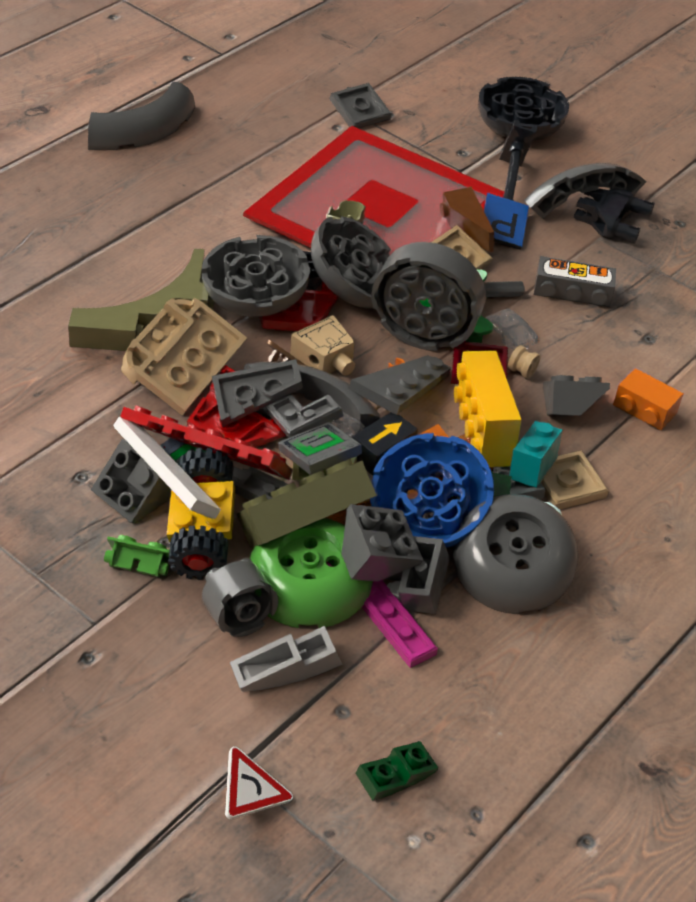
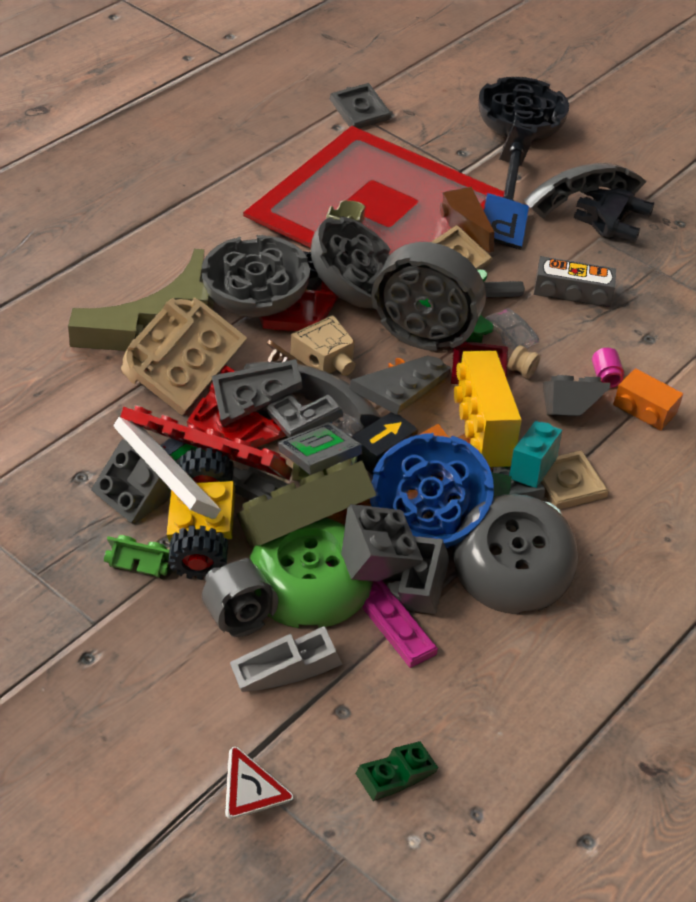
dark grey brick [88,81,195,150] -> none
none -> dark pink brick [592,348,624,388]

